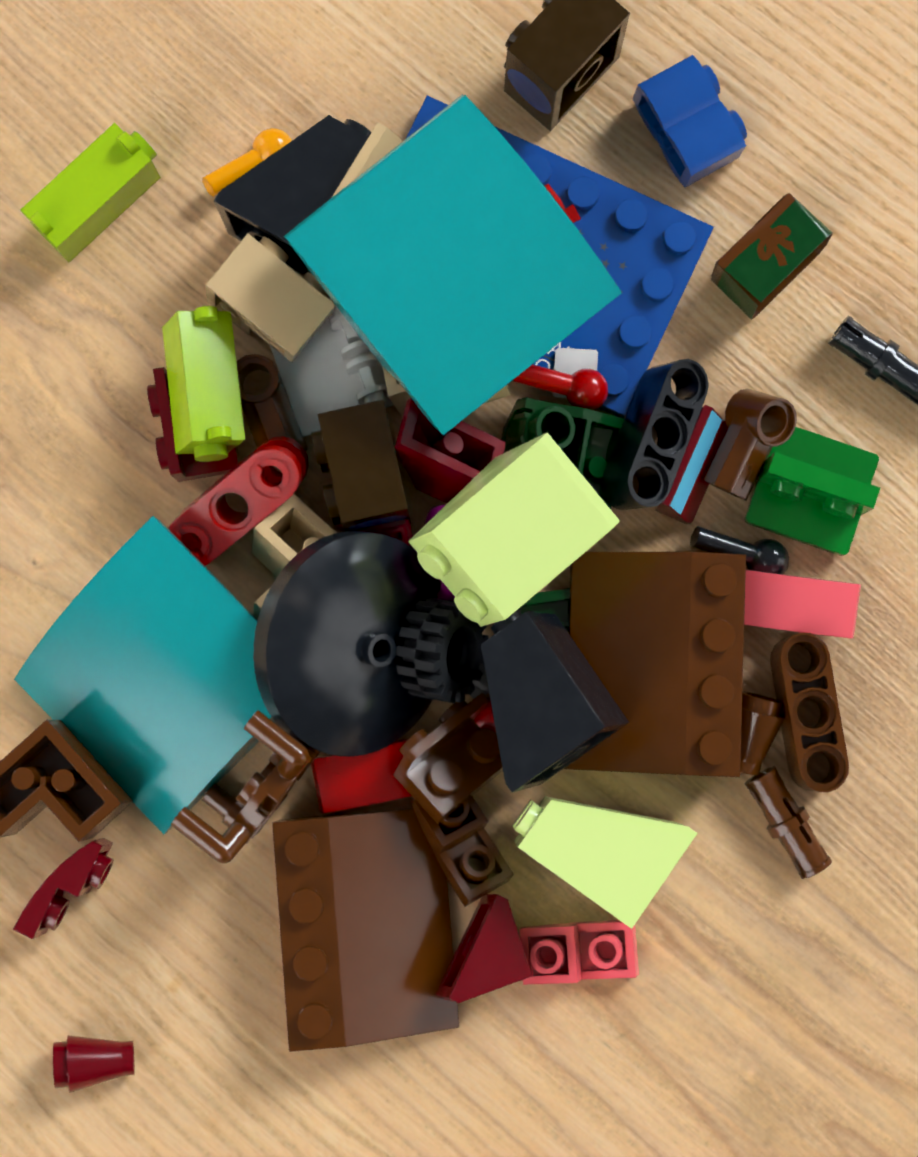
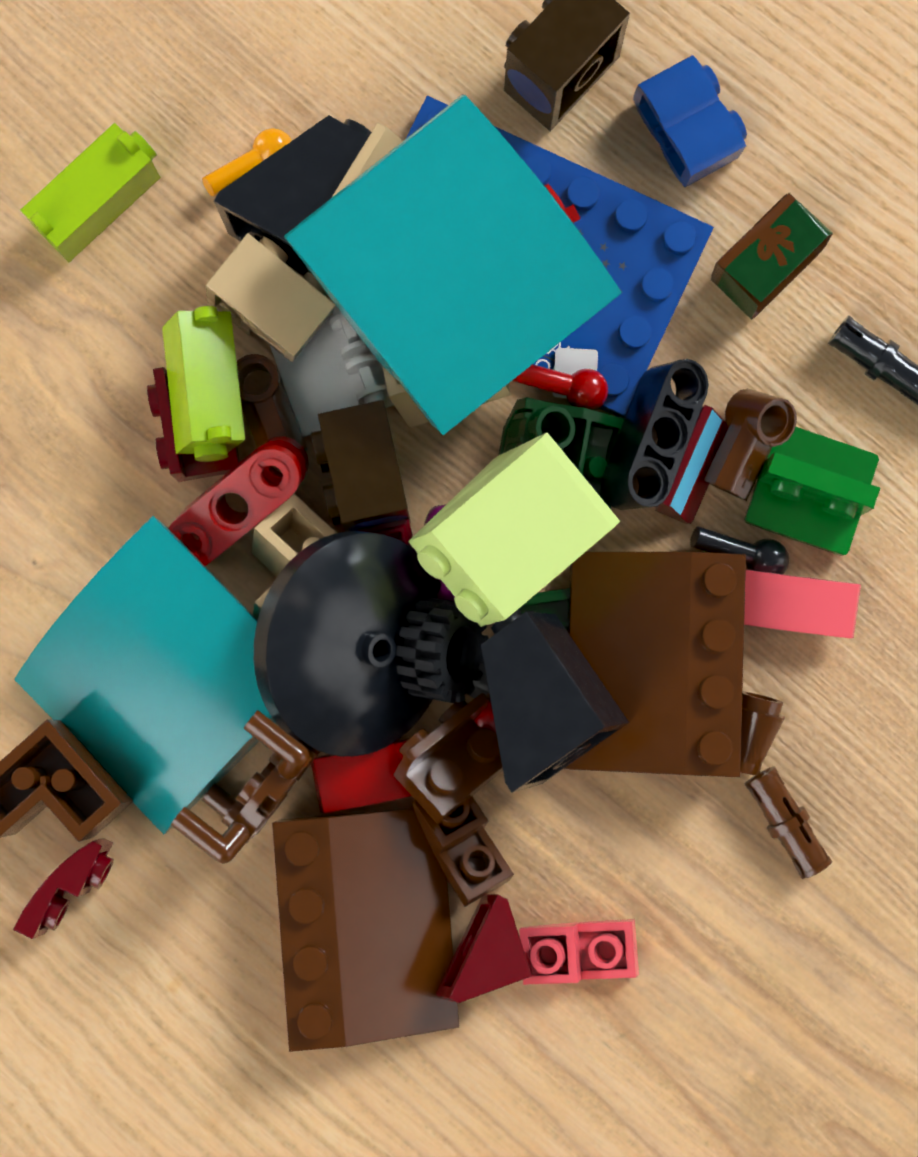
dark red cone [53,1035,135,1093] -> none
dark red slope [395,397,506,503] -> none
yellowish green slope [512,796,698,929] -> none
reddish brown beam [770,633,849,792] -> none

